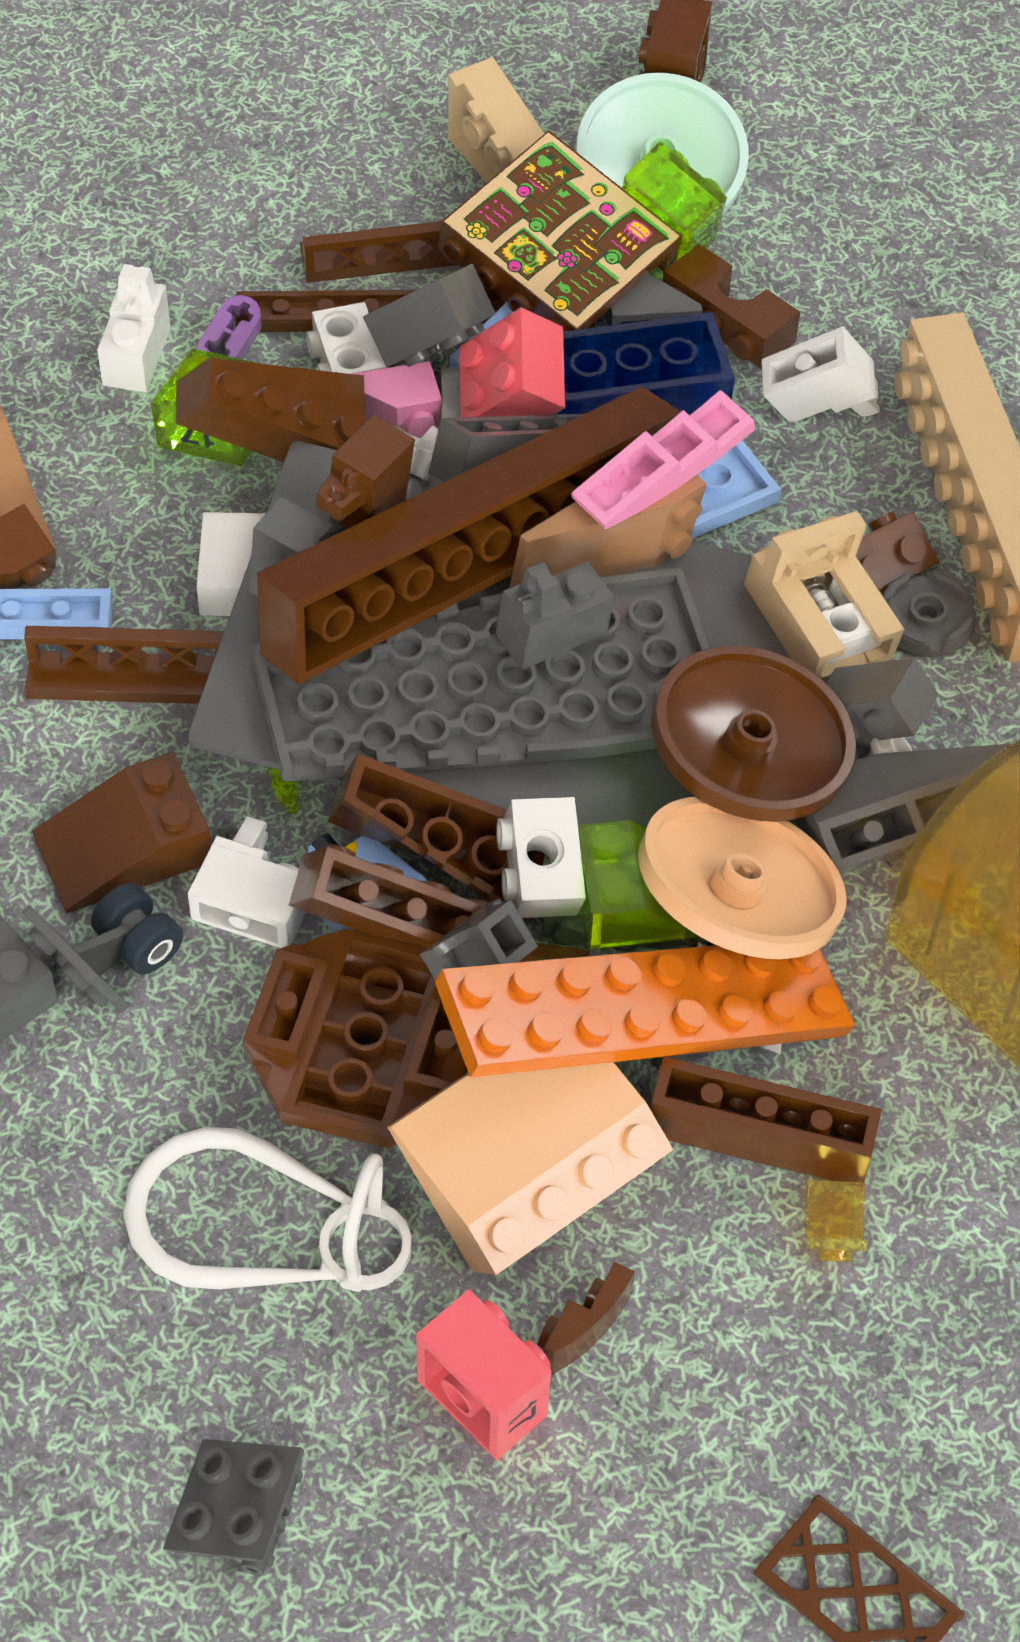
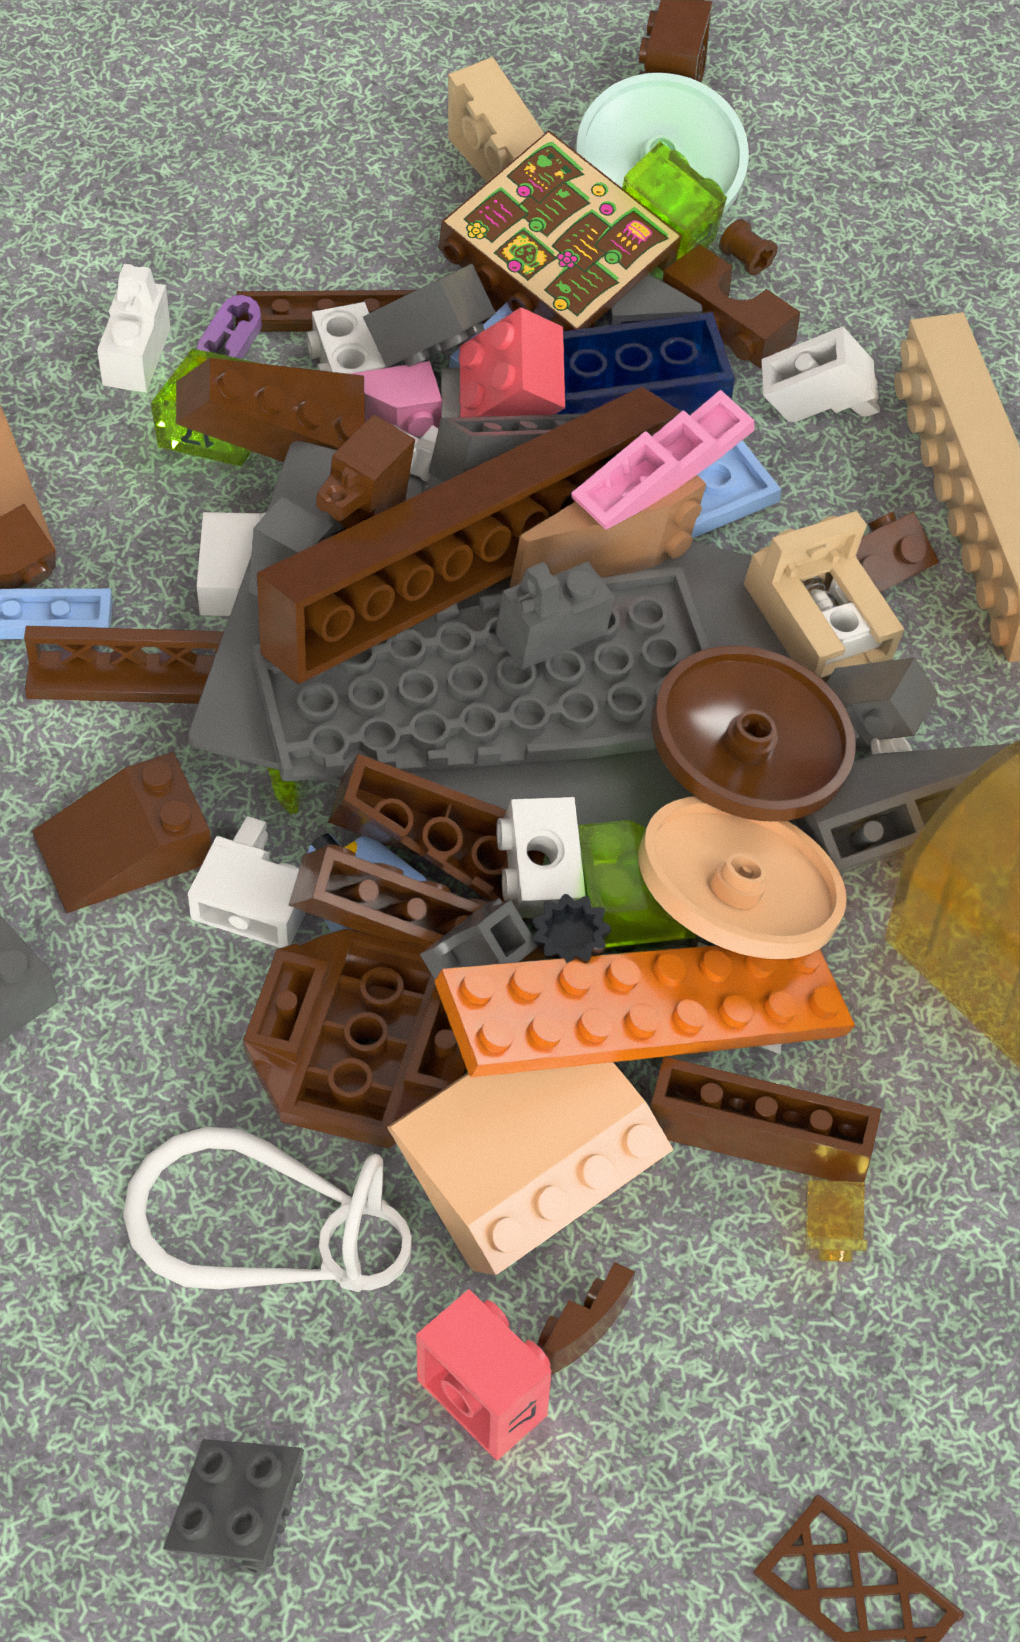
plate [22,883,183,1012] -> none
reddish brown fence [299,221,455,283] -> none
dark grey plate [882,572,977,657] -> none
none -> black piece [533,894,611,963]
none -> reddish brown bush [719,218,778,275]

